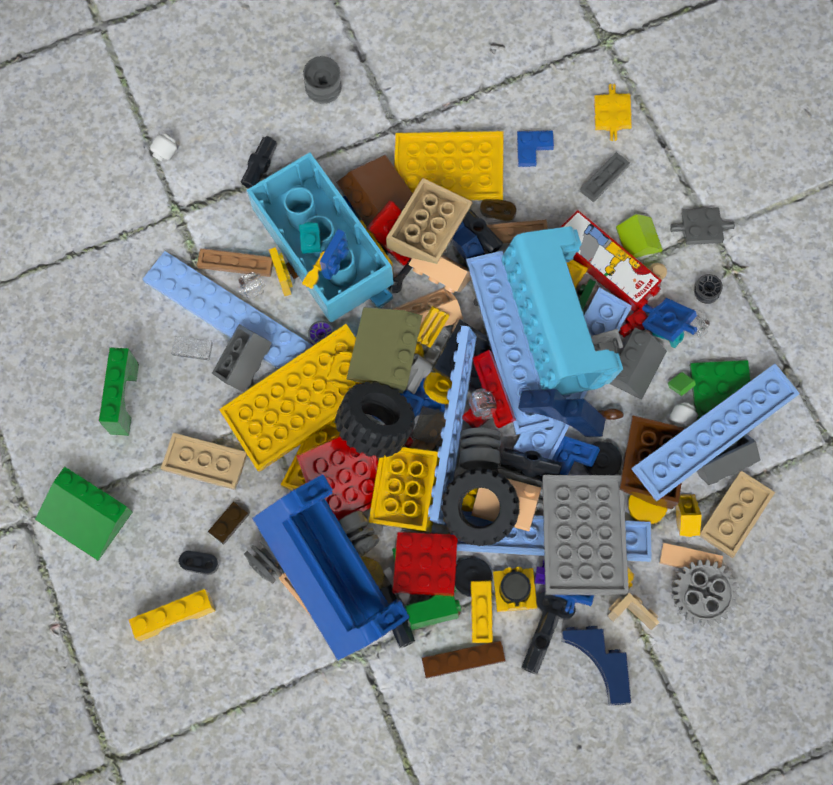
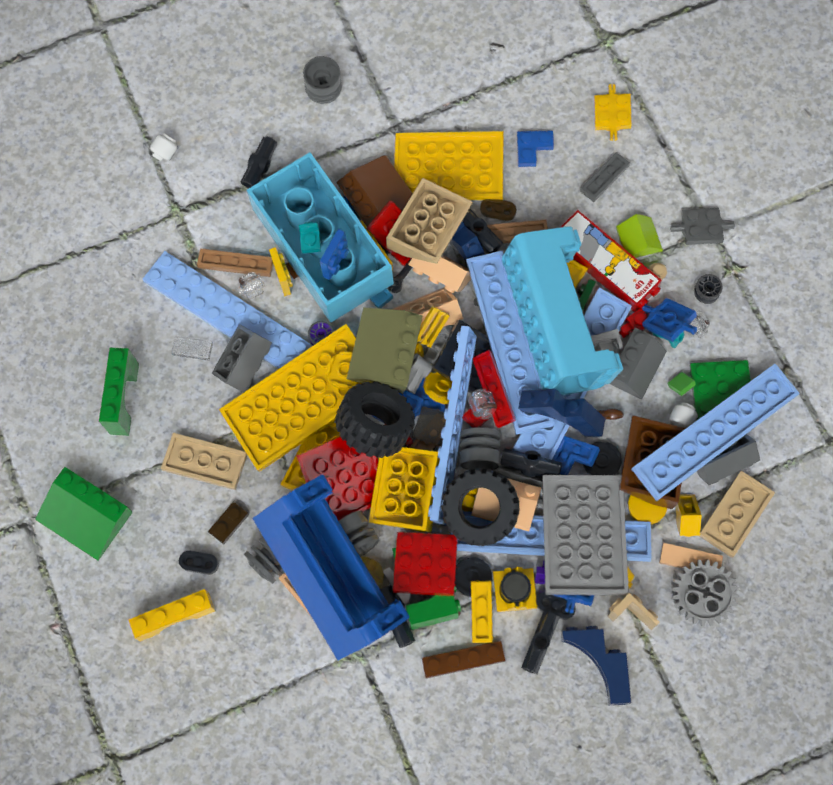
yellow piece [302,251,325,289] -> none

